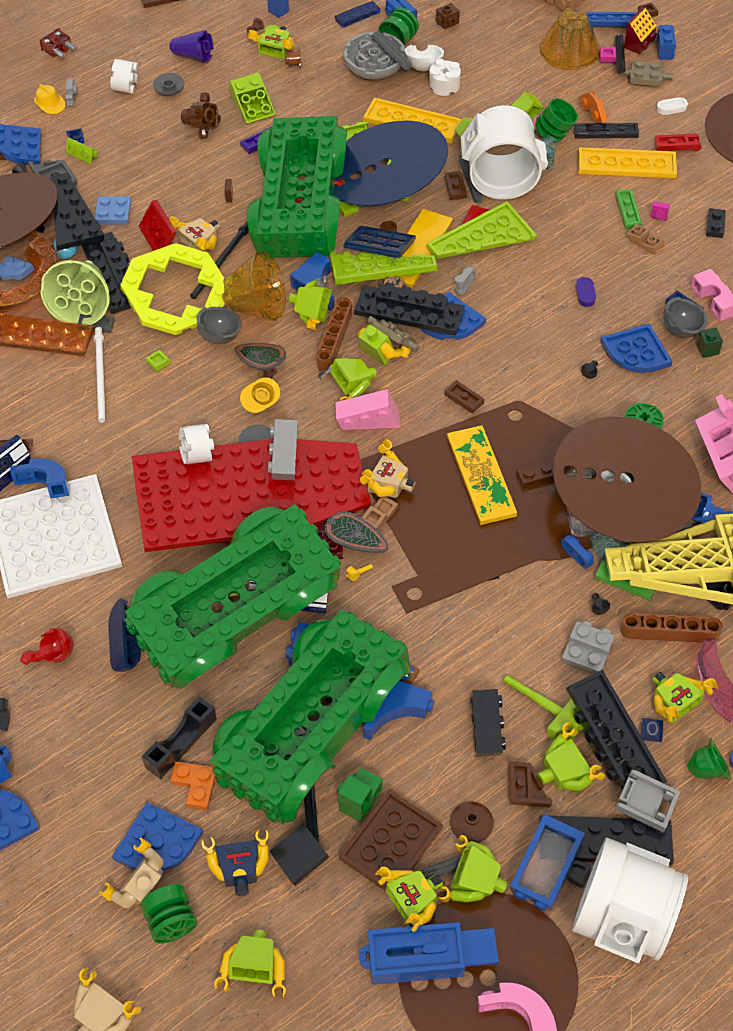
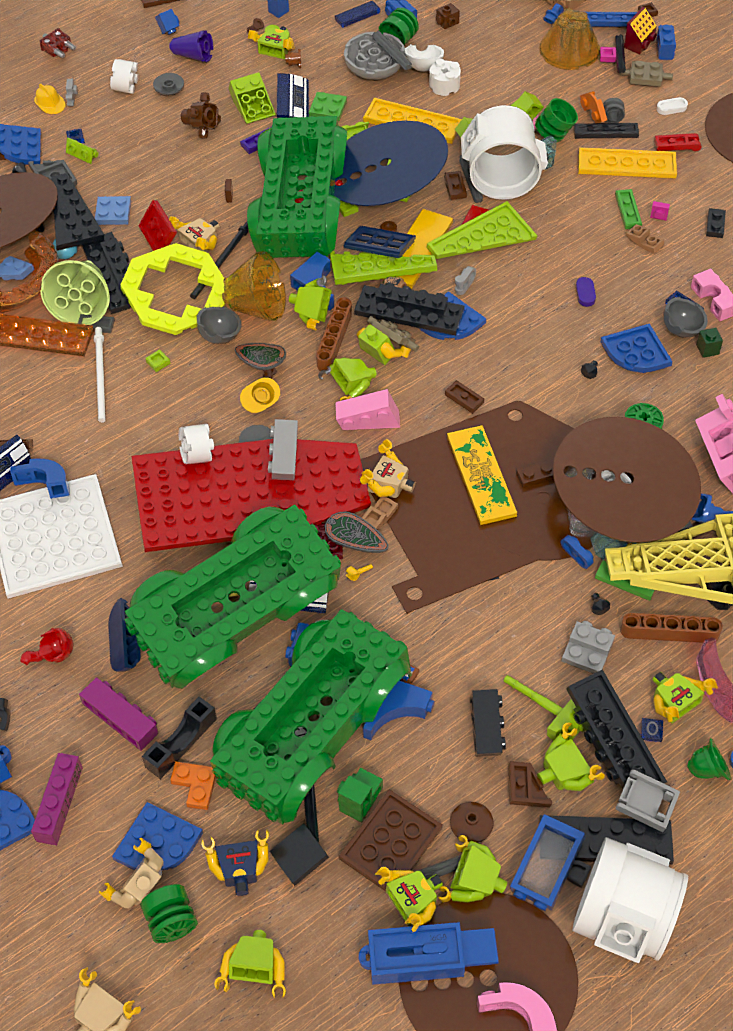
none -> magenta brick [31,753,83,846]
none -> magenta brick [79,677,158,751]
none -> blue brick [155,9,180,35]
none -> clear blue slope [277,73,309,118]
none -> bright green plate [309,92,347,122]
none -> blue piece [543,3,564,24]
none -> dark grey wheel [603,98,625,123]

